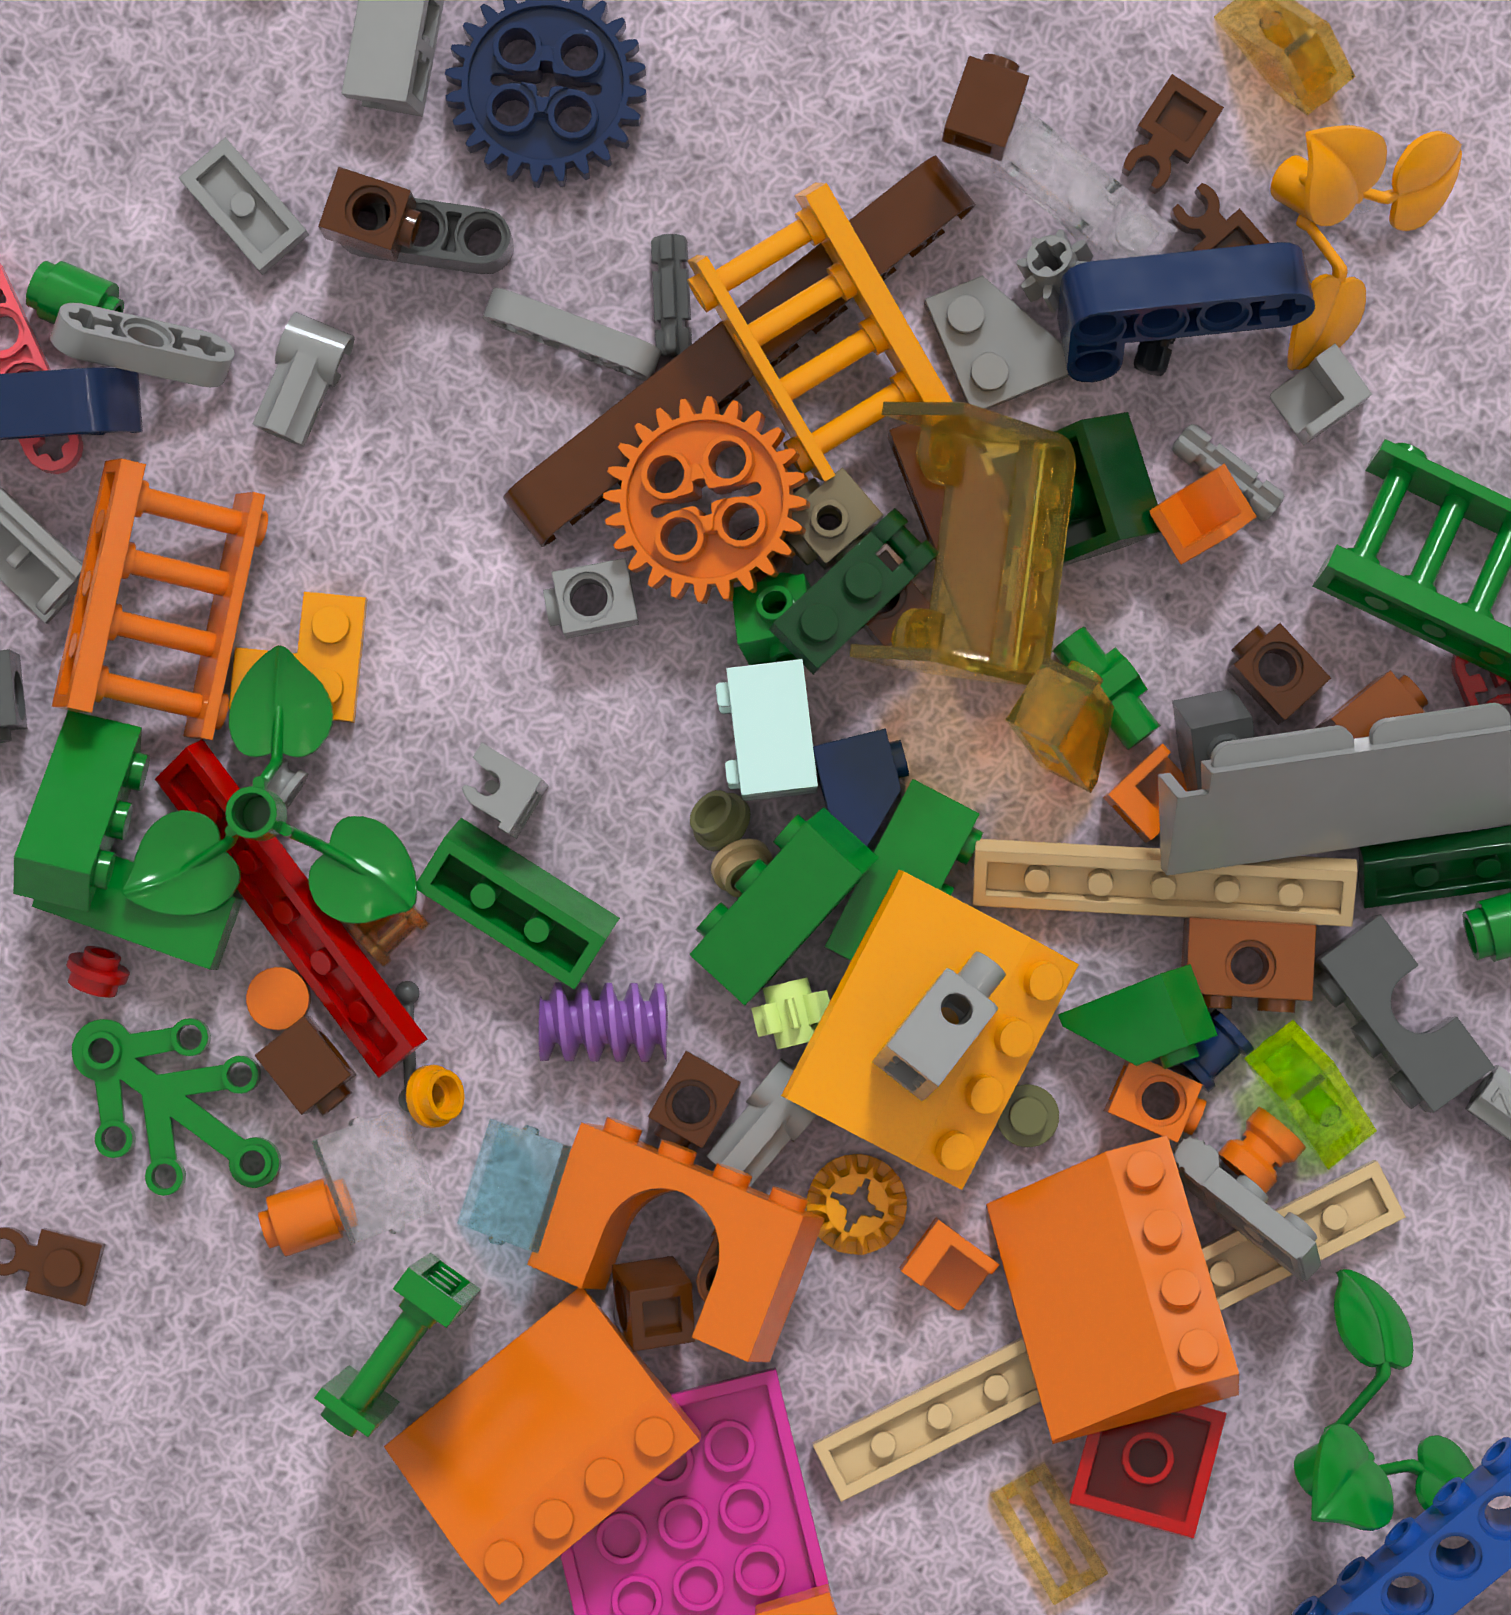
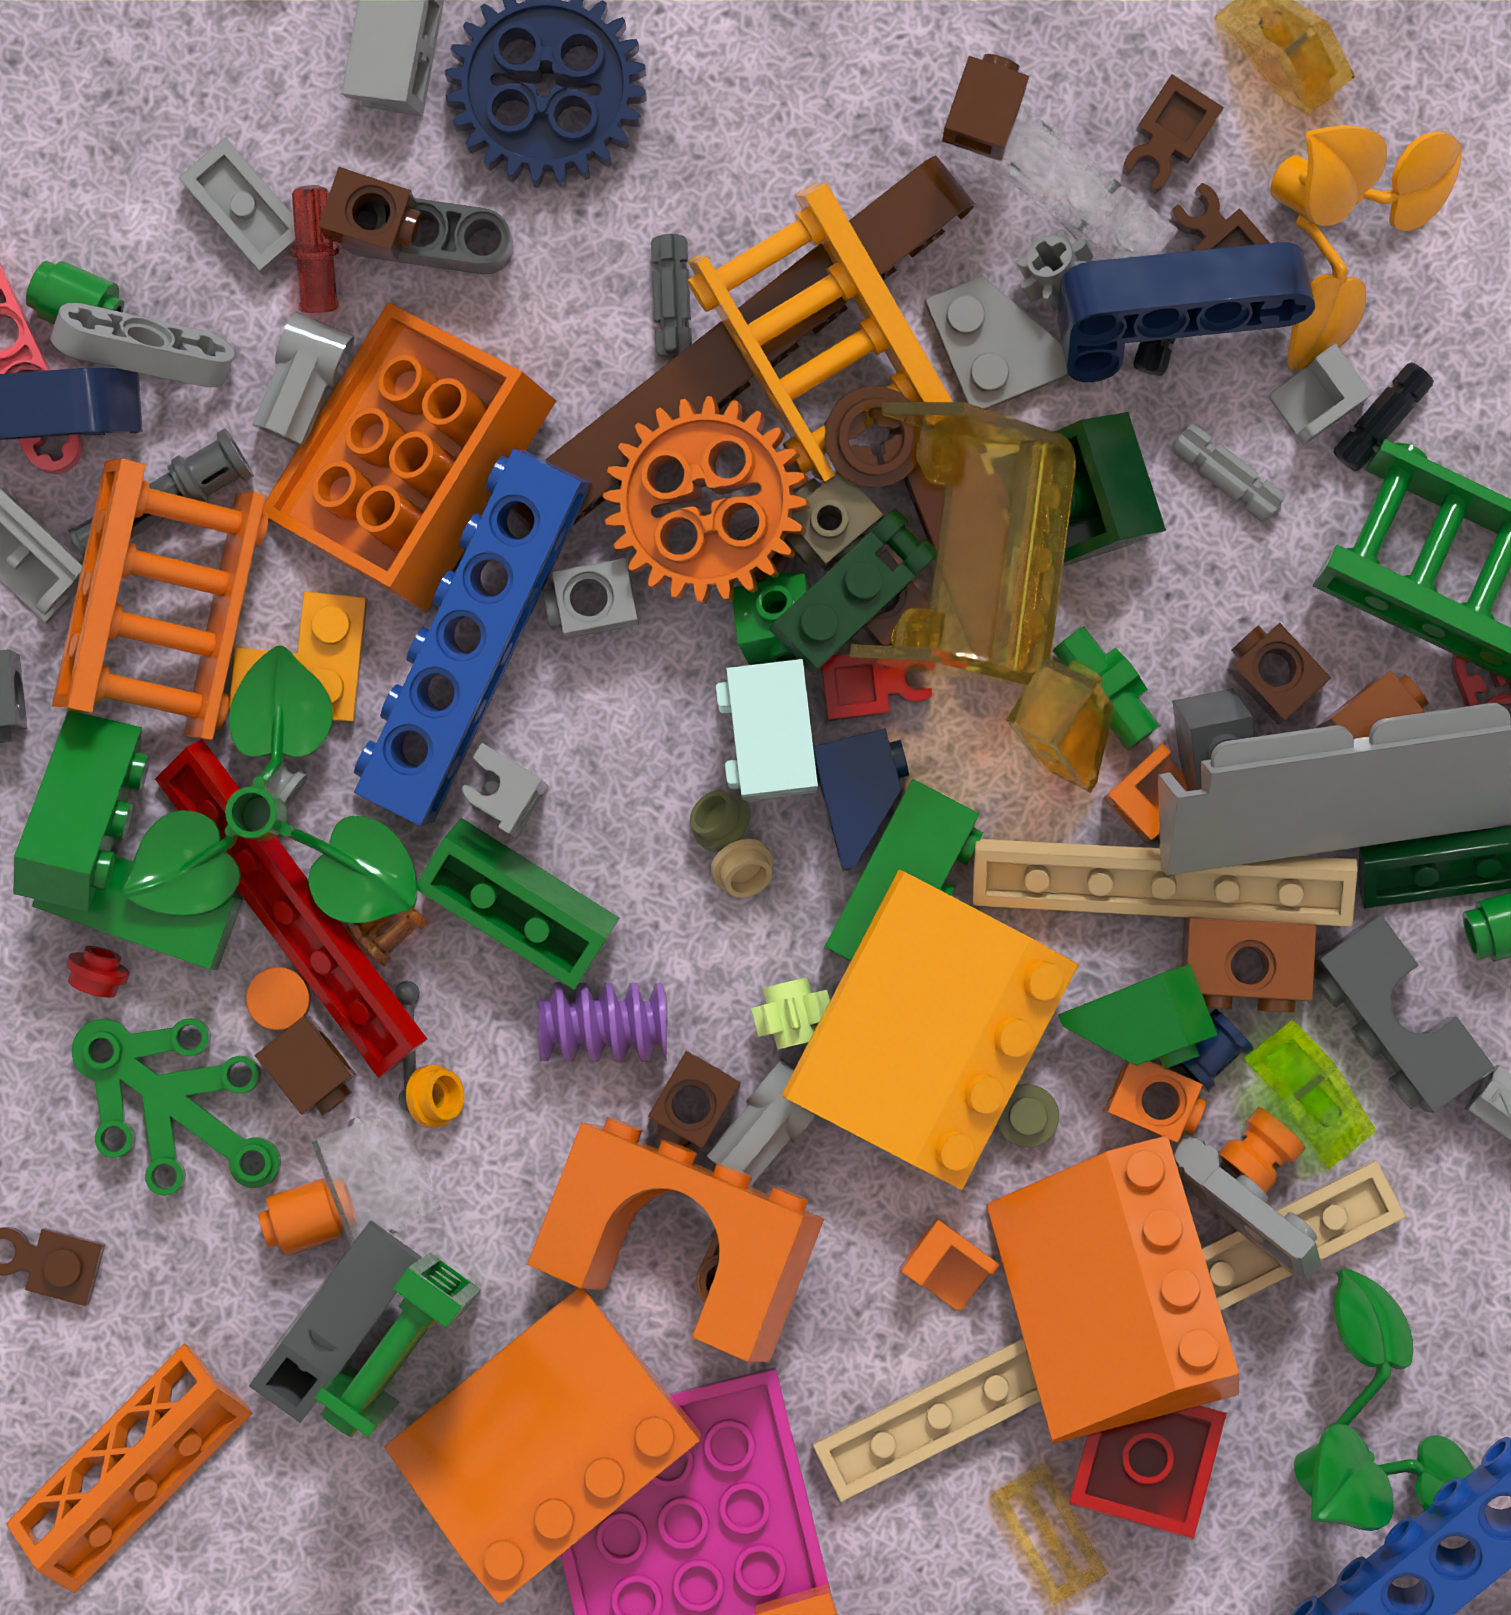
clear light blue piece [457,1119,572,1253] -> none
light grey beam [482,288,662,381] -> none
reddish brown brick [612,1256,695,1351] -> none
green brick [689,807,880,1006] -> none
light orange gear [807,1154,907,1255] -> none
light grey torso [872,951,1006,1101] -> none
orange panel [1150,463,1257,565] -> none
none -> orange fence [6,1344,253,1594]
none -> dark grey pin [68,428,254,559]
none -> dark grey slope [249,1220,422,1423]
none -> orange slope [262,302,557,613]
none -> clear red axle [290,185,340,313]
none -> blue brick [354,449,592,826]
none -> red plate [821,650,932,721]
none -> reddish brown gear [824,386,925,488]
none -> black axle [1333,362,1434,471]

